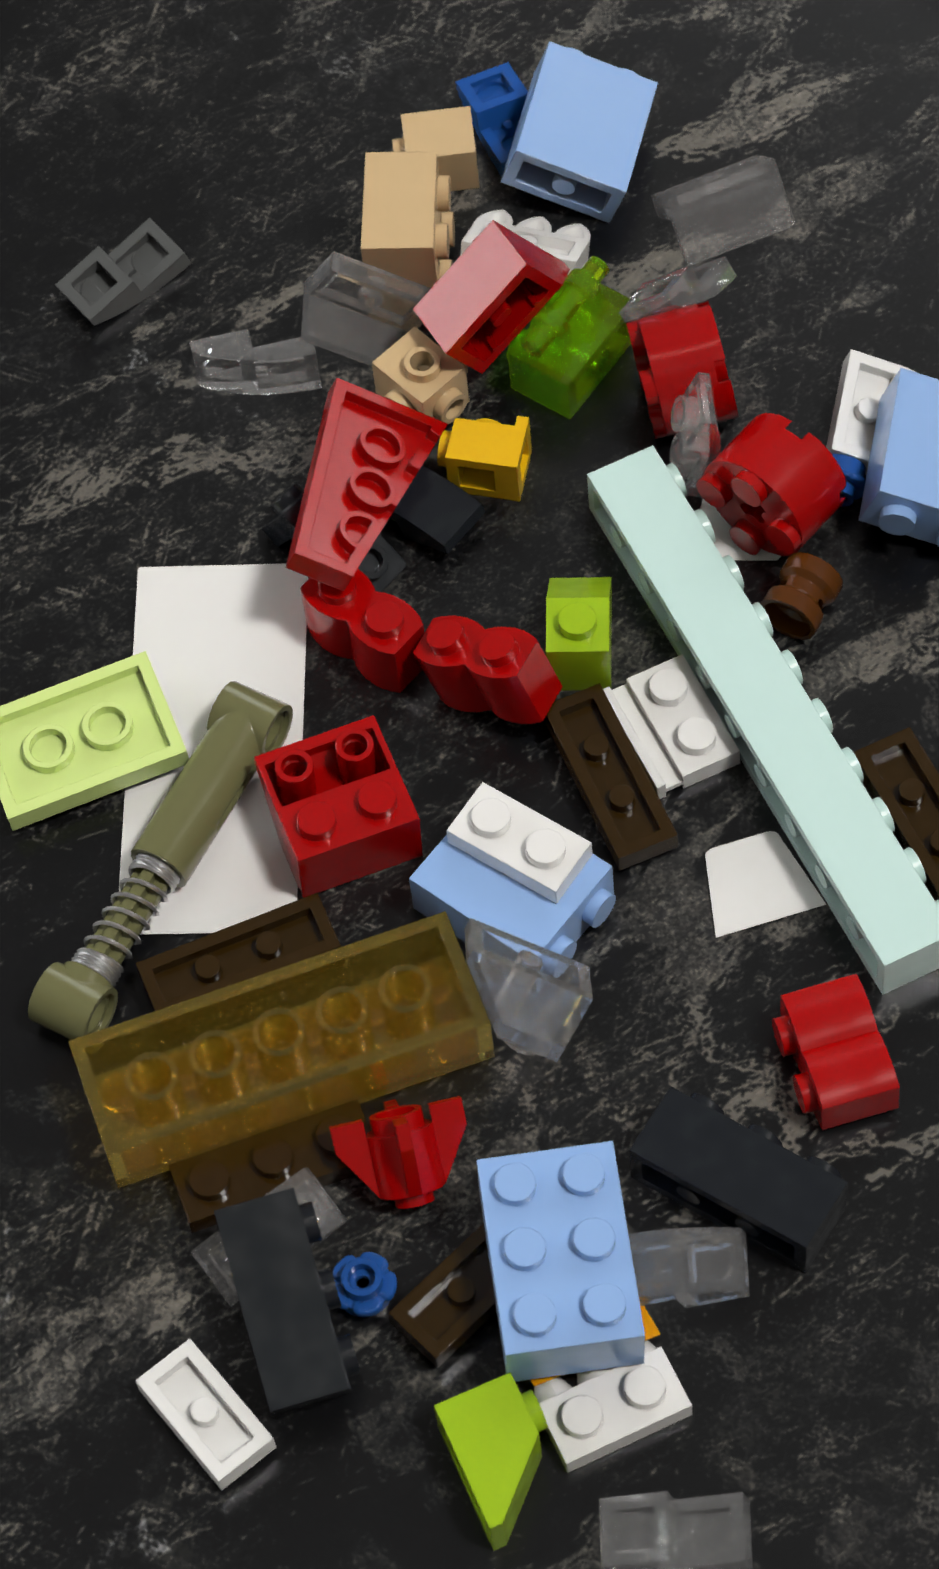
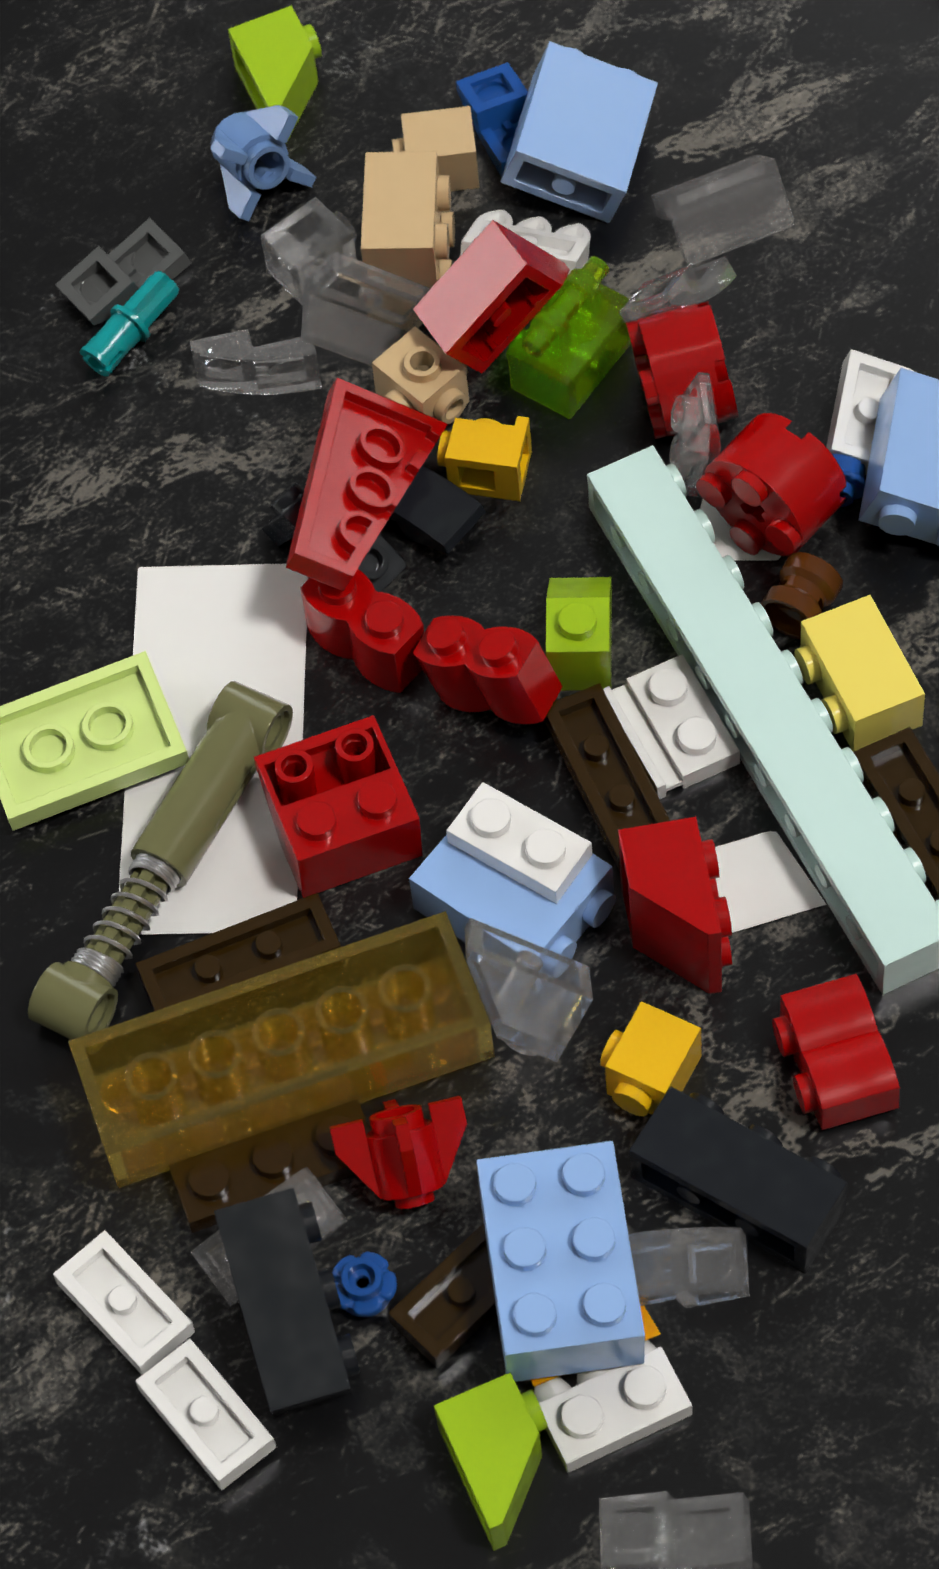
none -> white plate [53,1230,195,1375]
none -> teal axle [80,271,179,377]
none -> medium blue brick [210,105,316,221]
none -> lime slope [228,5,322,143]
none -> clear brick [260,197,357,306]
none -> yellow brick [600,1001,702,1116]
none -> red slope [618,816,732,994]
none -> light yellow brick [794,595,925,752]

